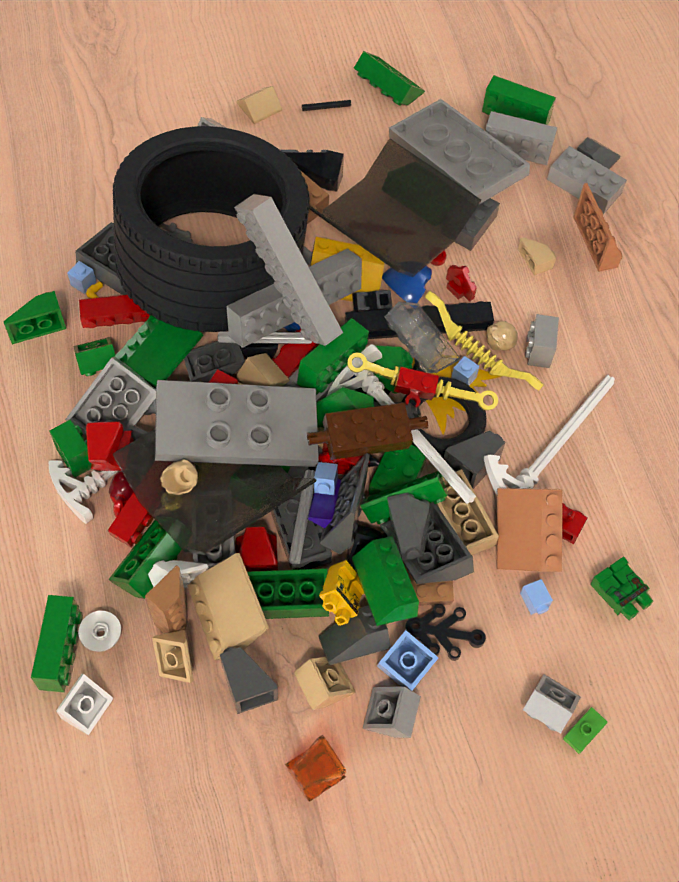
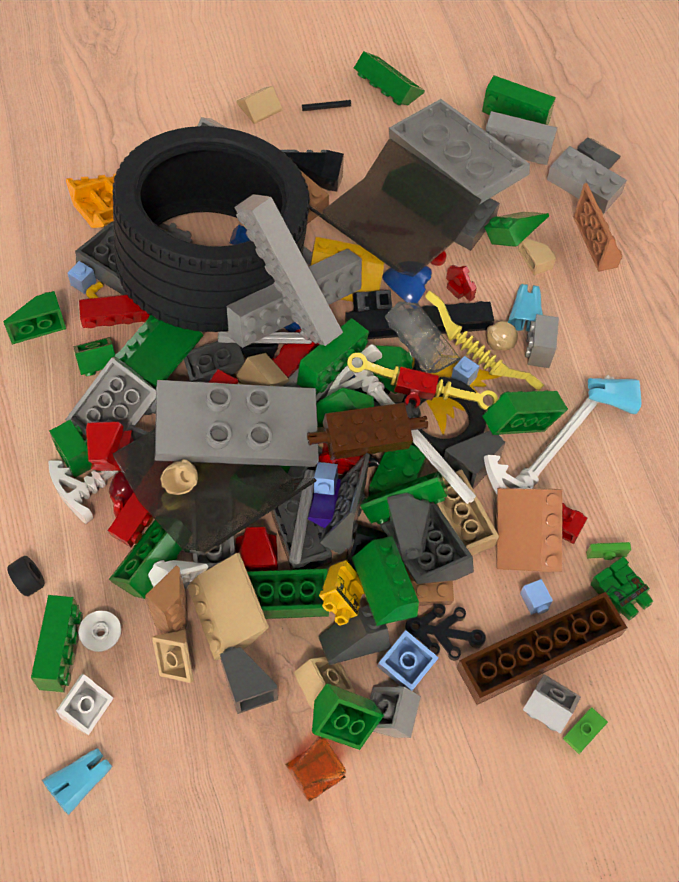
none -> black tyre [7,556,45,597]
none -> medium azure piece [42,748,113,815]
none -> light orange wedge [66,174,116,228]
none -> blue slope [229,225,250,245]
none -> green slope [312,683,384,750]
none -> reddish brown brick [457,592,628,705]
none -> green brick [483,390,568,435]
none -> green slope [484,212,549,247]
none -> medium azure piece [508,284,543,331]
none -> bright green plate [586,542,631,560]
none -> medium azure piece [588,378,642,414]

